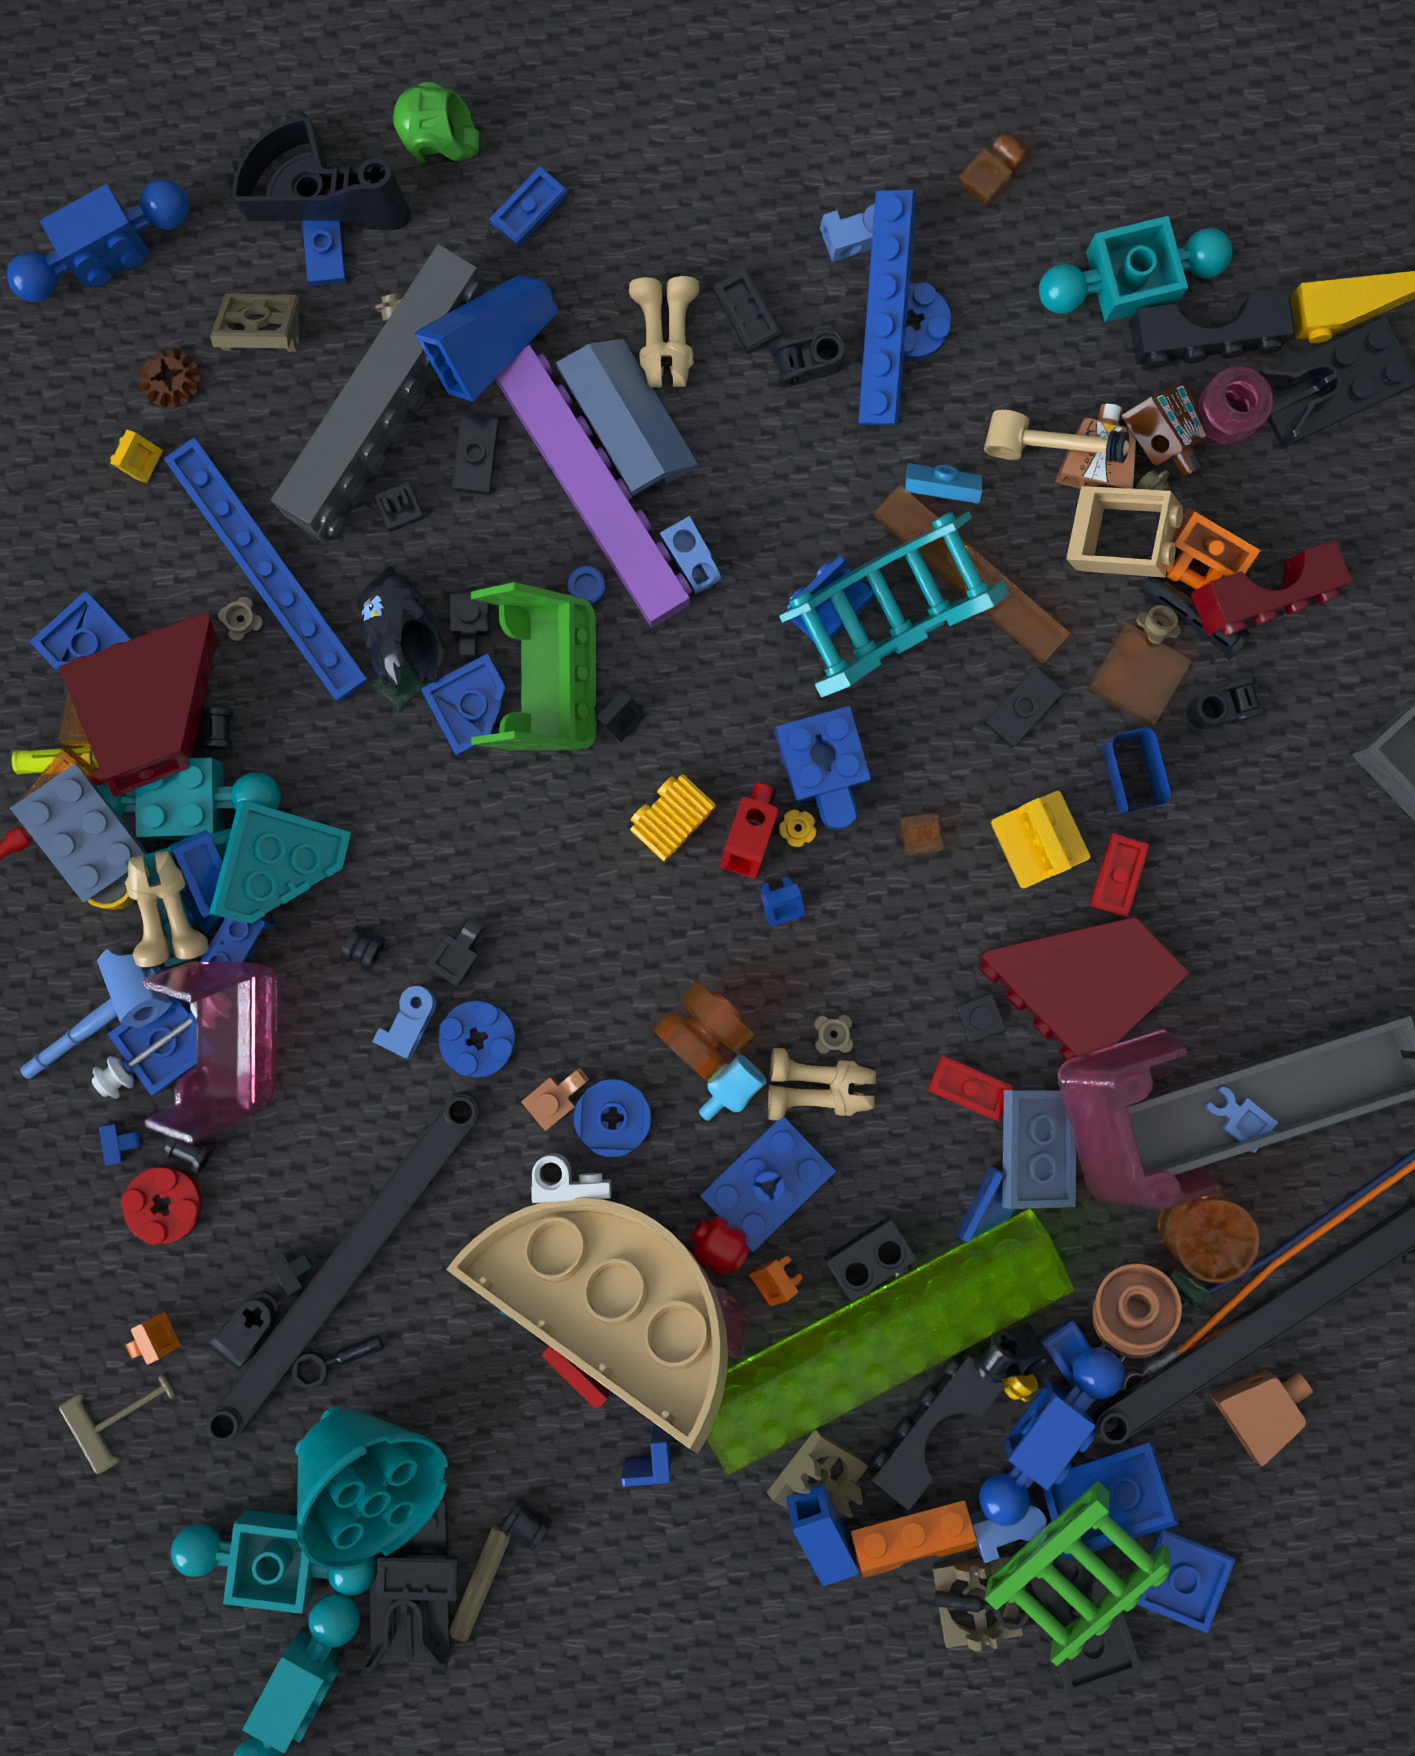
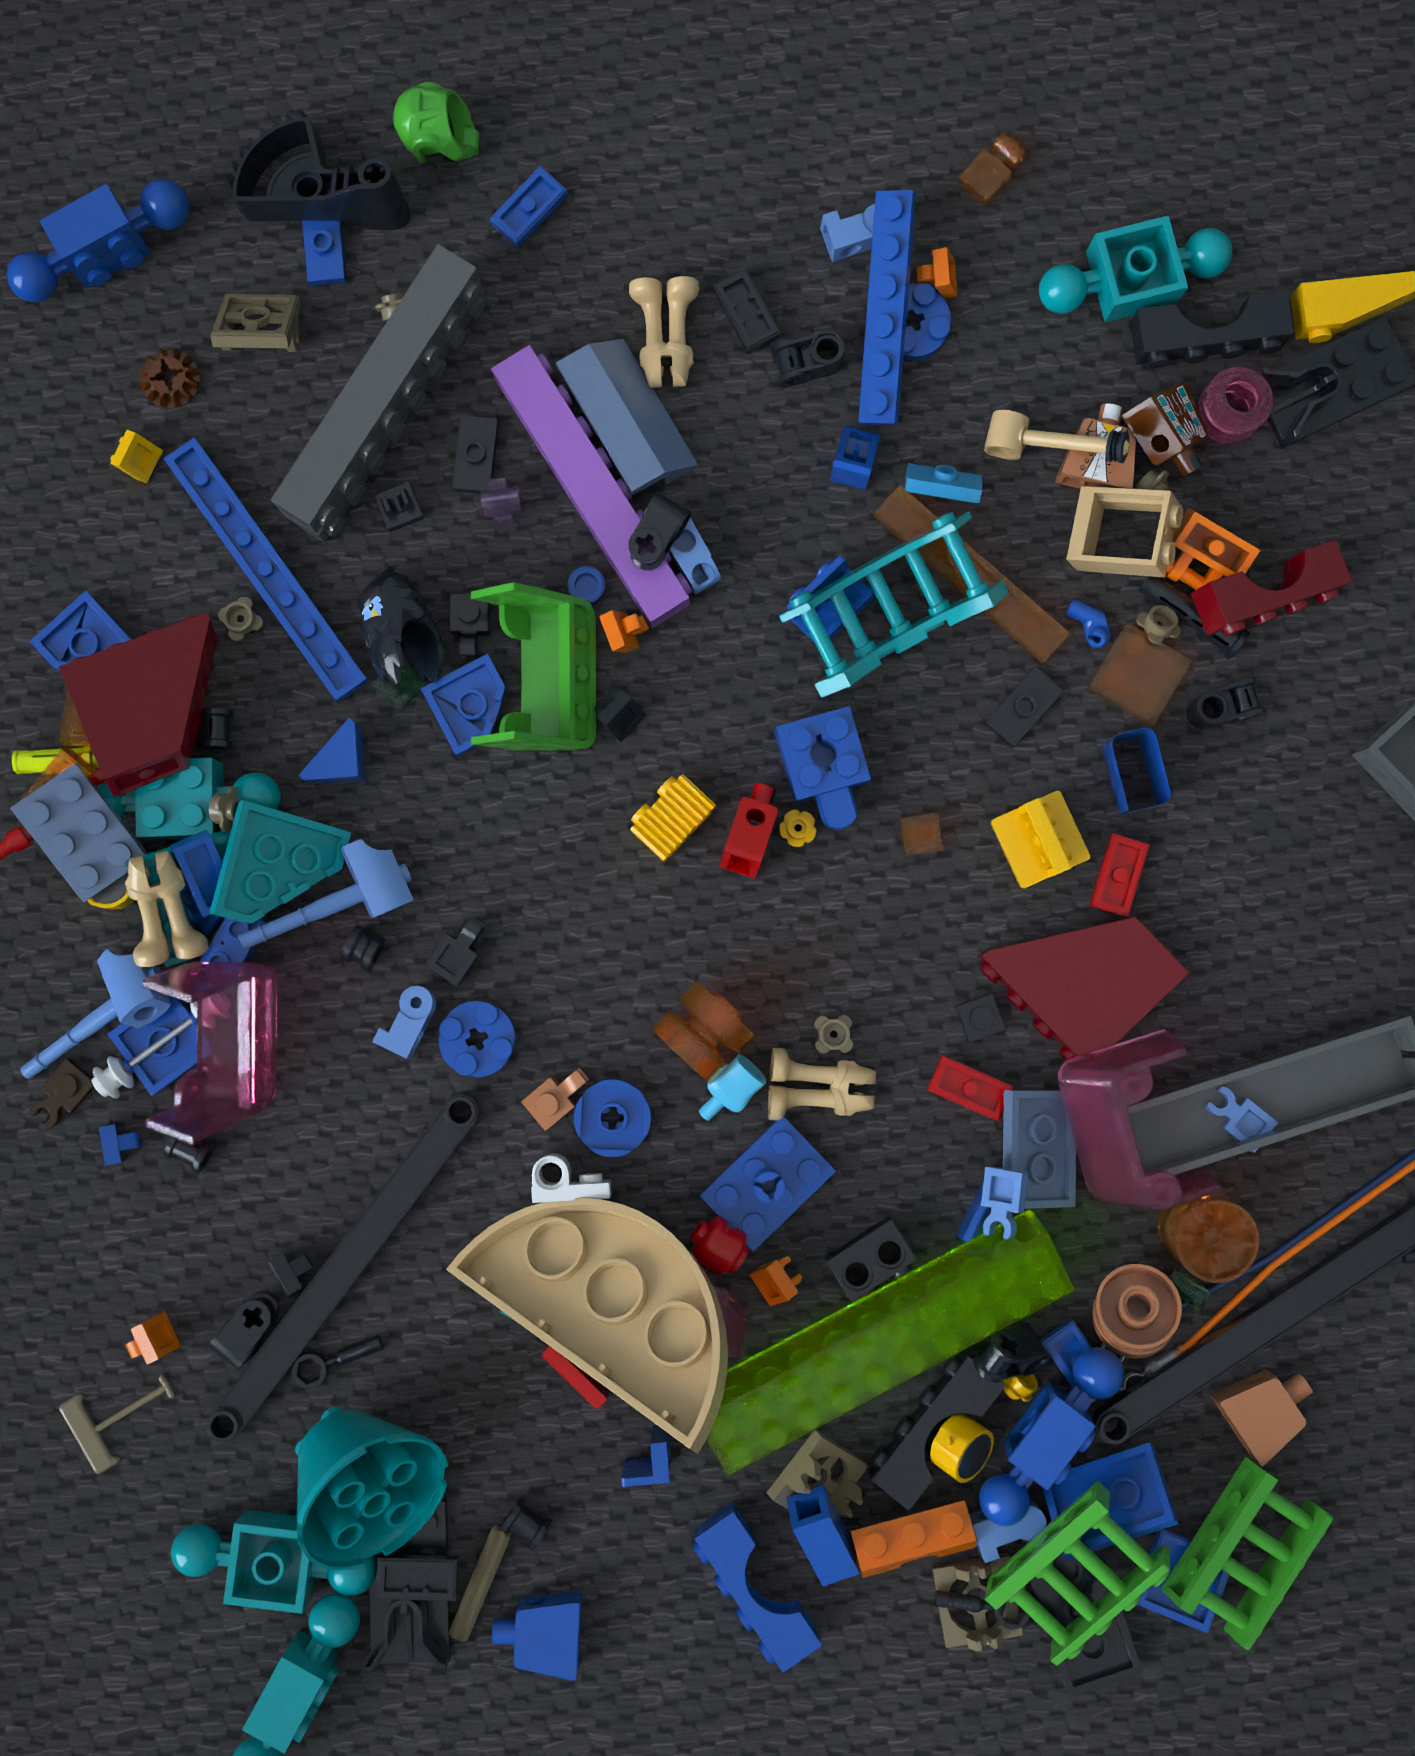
red plate [121,1166,202,1245] -> none
blue slope [415,275,558,401] -> none
blue tile [760,877,806,927] -> none
none -> dark brown plate [28,1058,95,1129]
none -> dark tan plate [209,787,241,832]
none -> medium blue piece [238,839,414,950]
none -> blue slope [299,718,365,784]
none -> clear purple gear [480,477,522,527]
none -> blue torso [492,1591,582,1681]
none -> orange tile [599,610,649,653]
none -> black piece [628,492,692,571]
none -> blue arch [692,1502,822,1673]
none -> blue slope [829,425,880,490]
none -> orange tile [916,247,958,298]
none -> yellow piece [930,1413,994,1483]
none -> medium blue plate [981,1166,1028,1240]
none -> blue arm [1065,598,1111,649]
none -> bright green fence [1161,1457,1333,1650]

